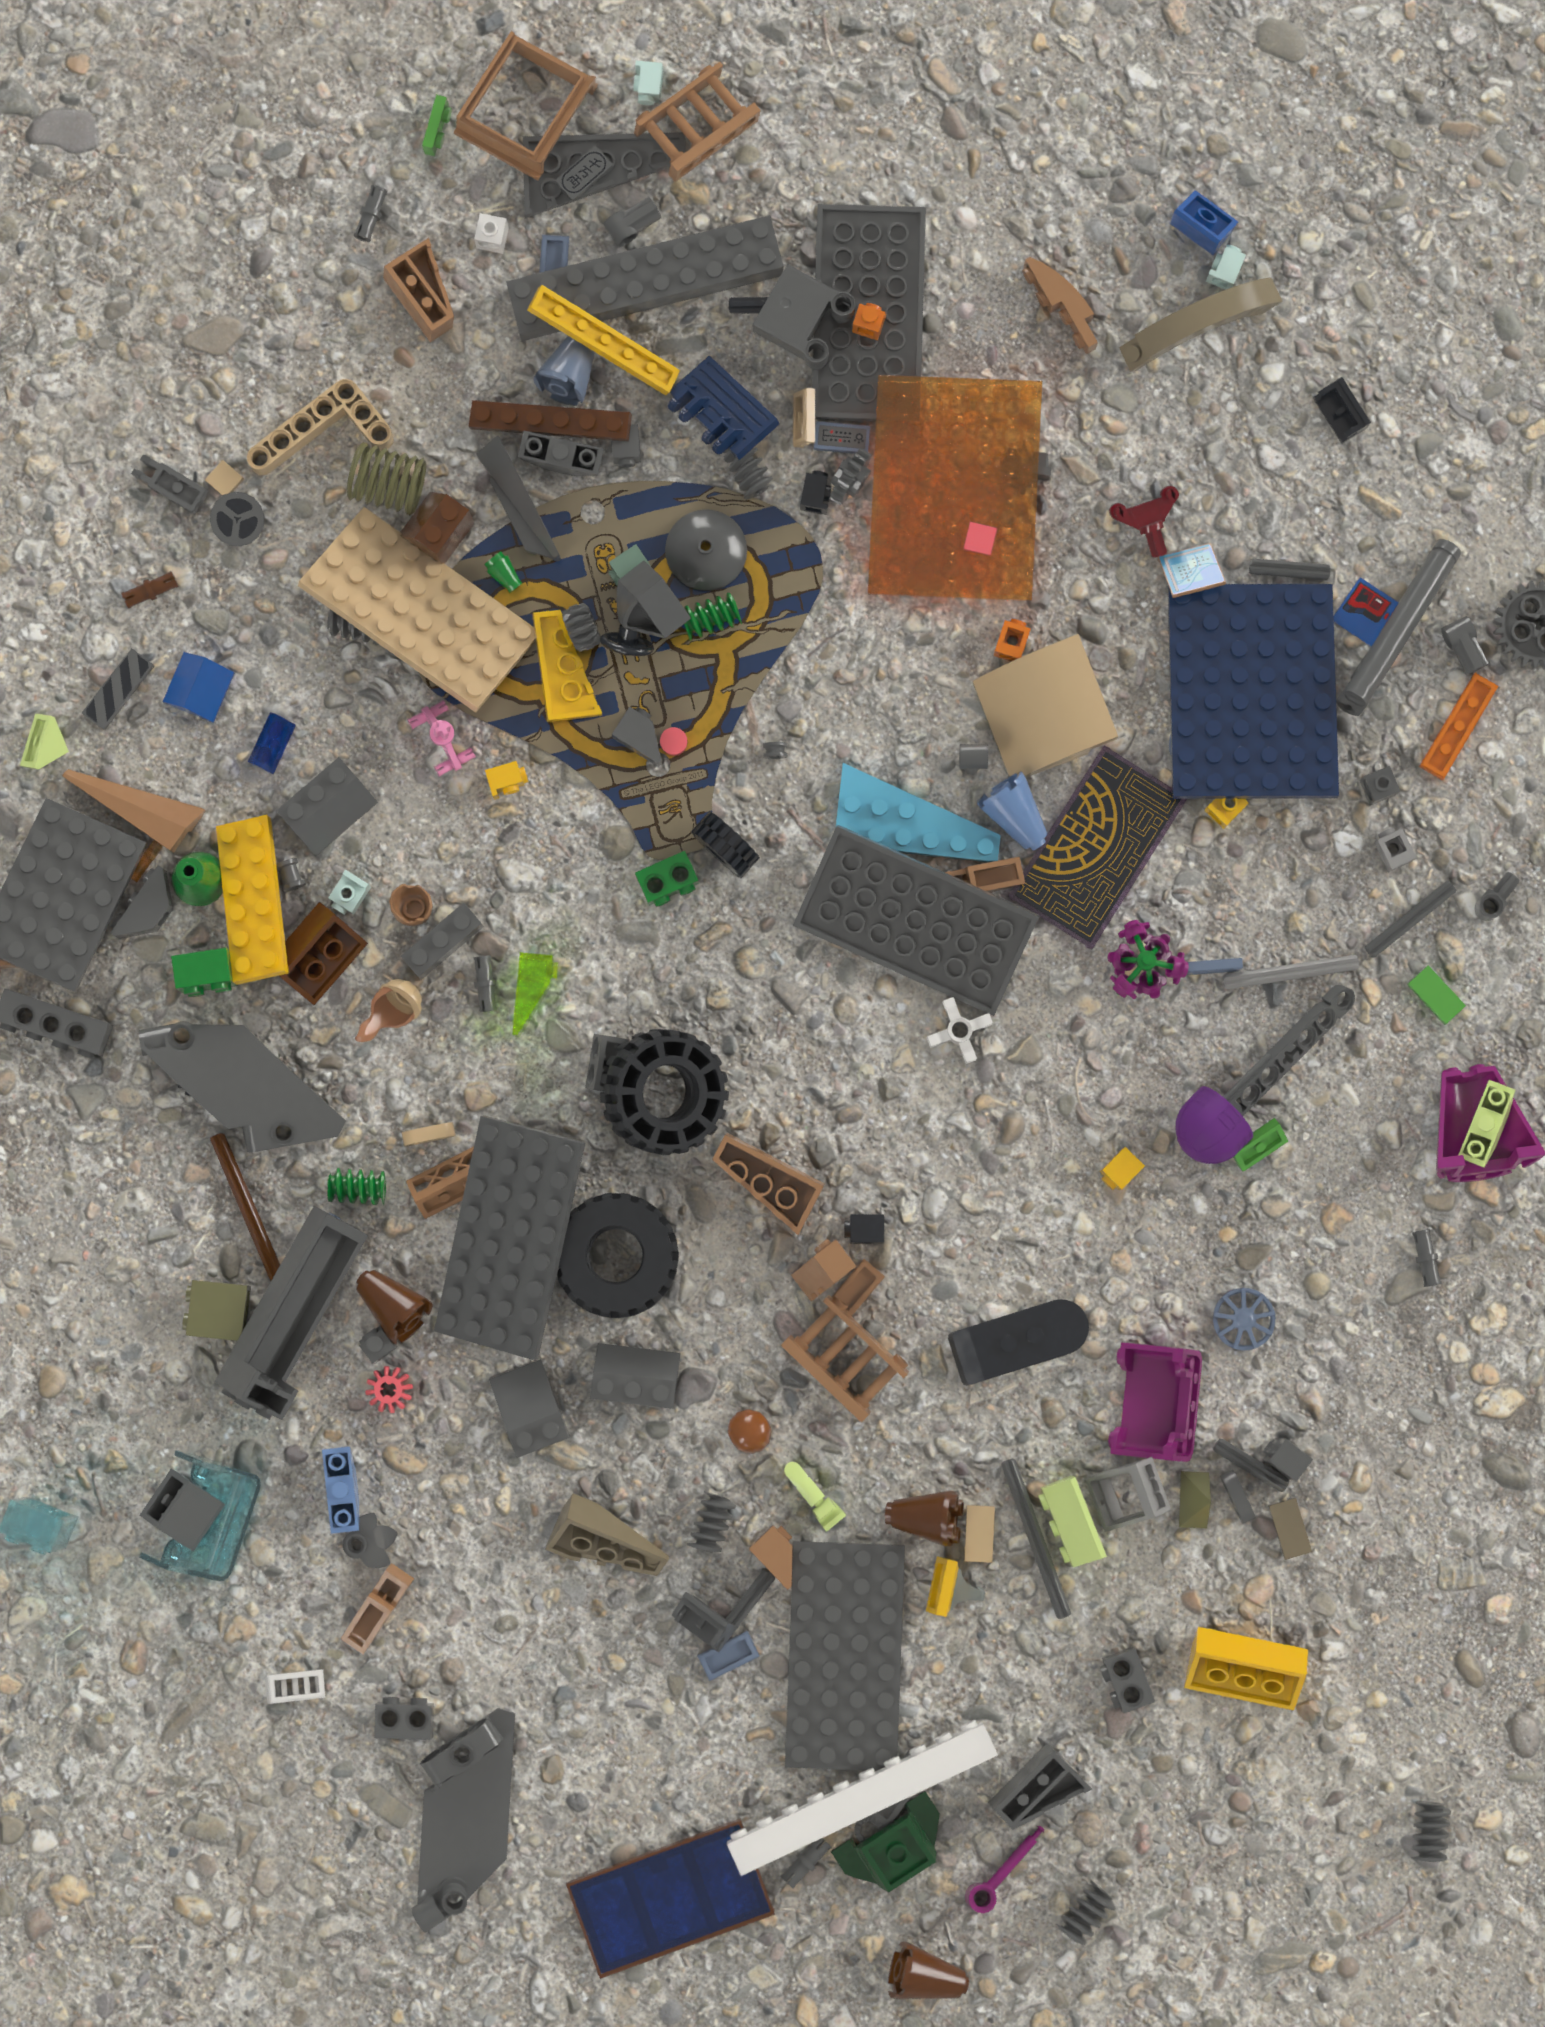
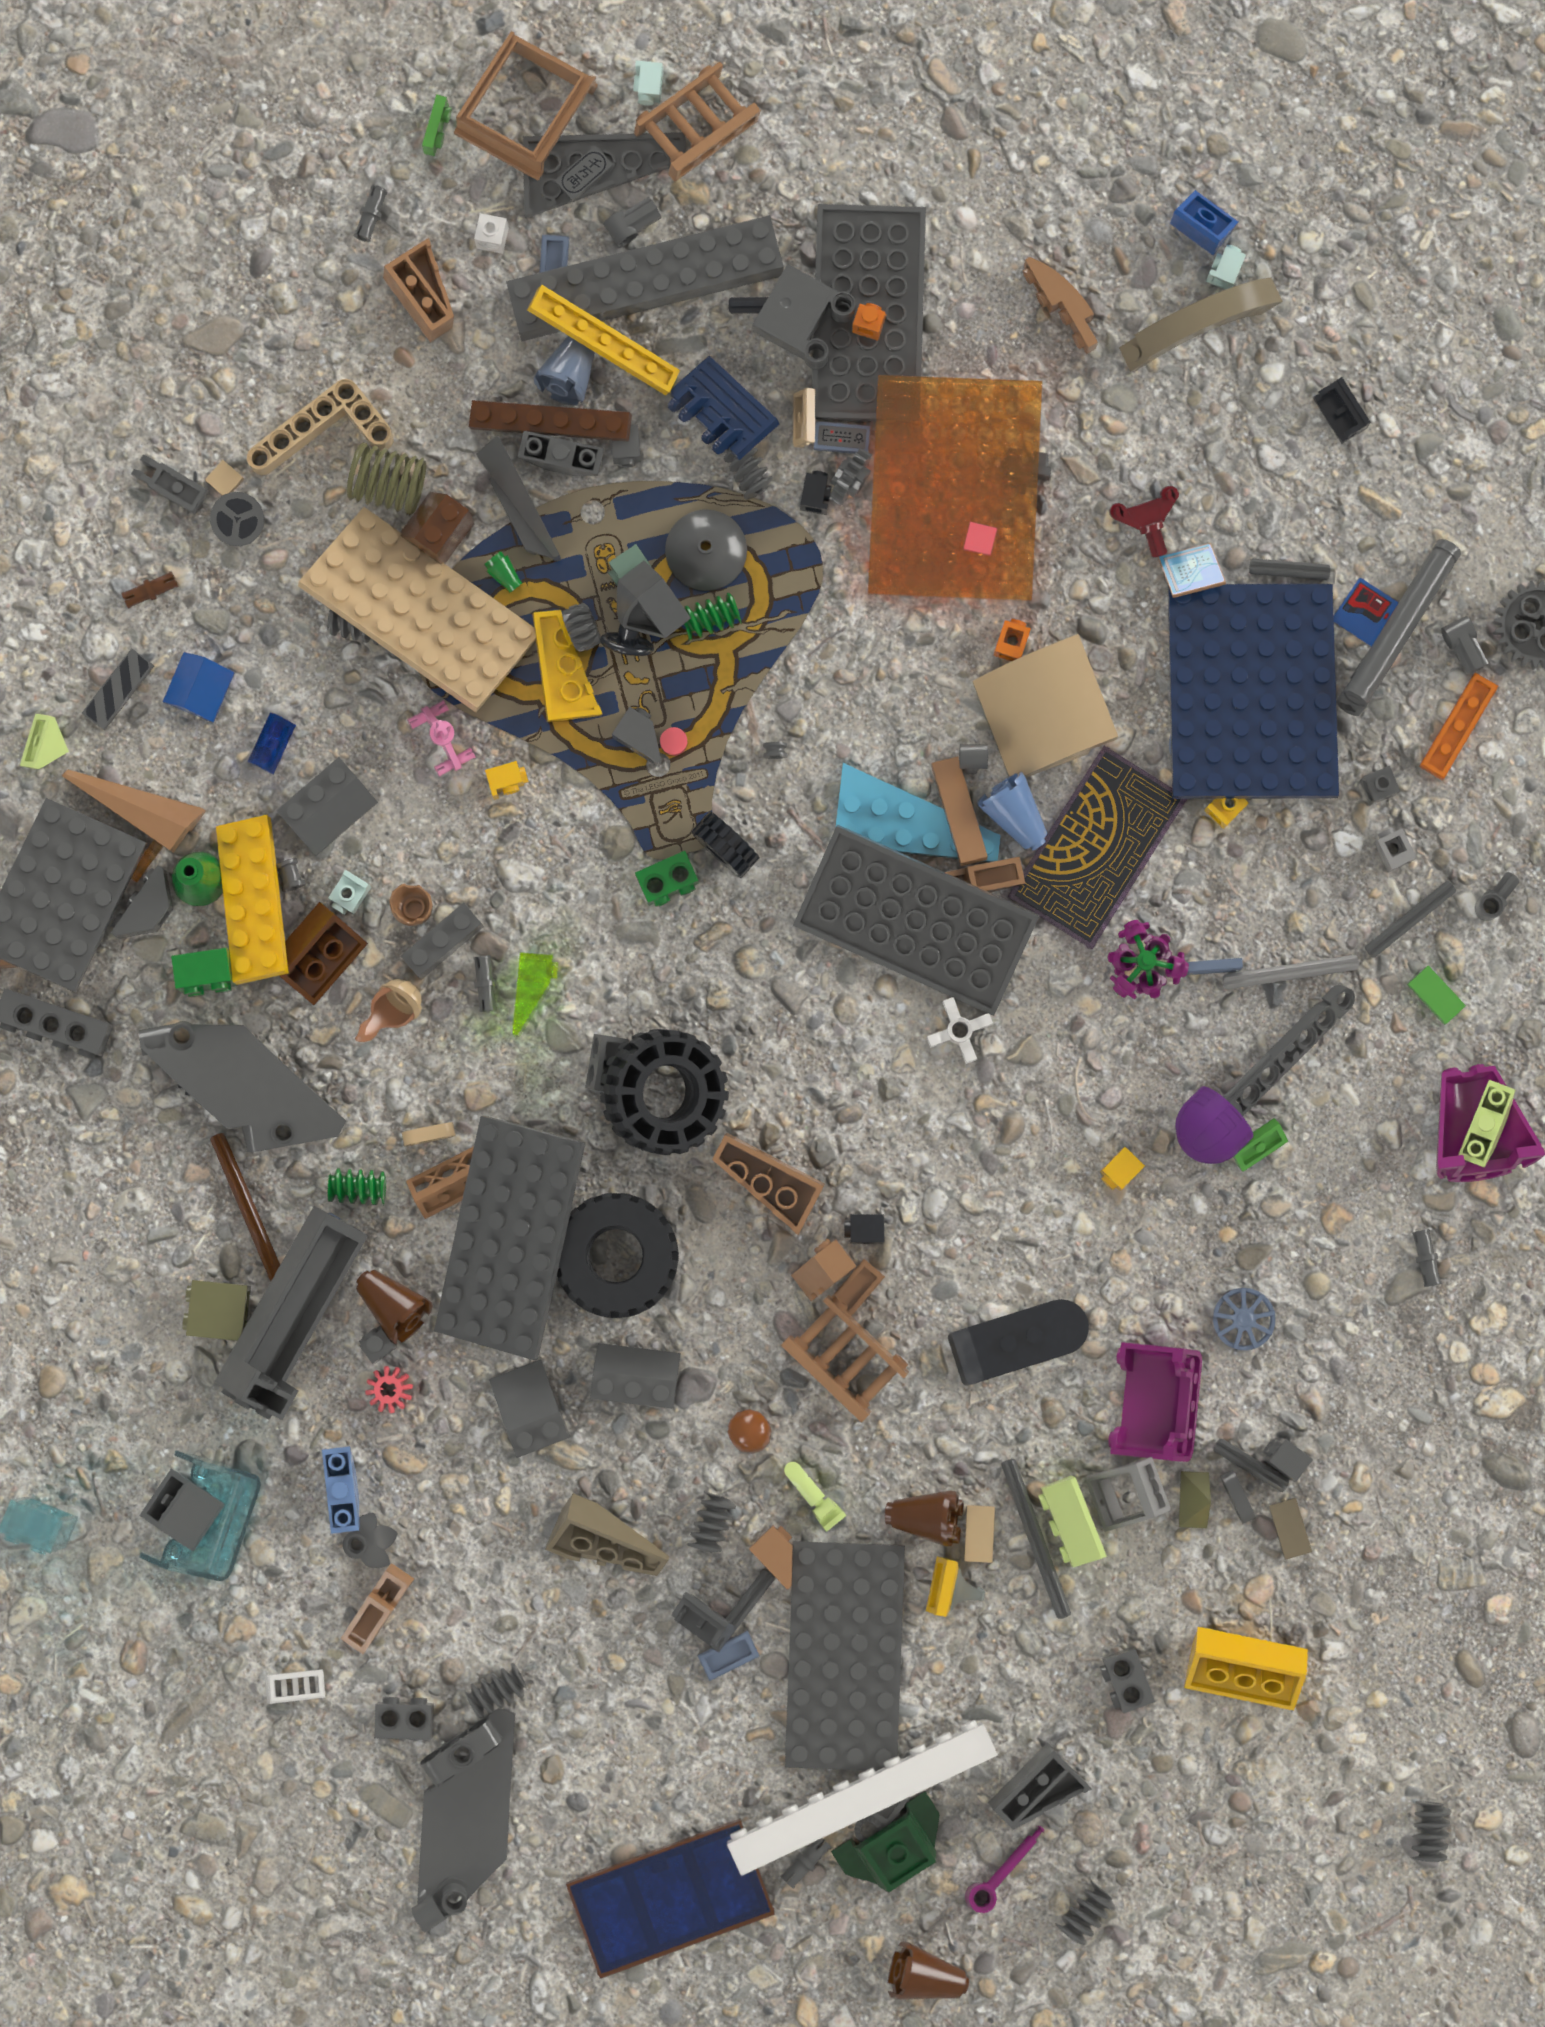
none -> dark grey piece [464,1663,528,1719]
none -> medium nougat tile [931,756,988,866]

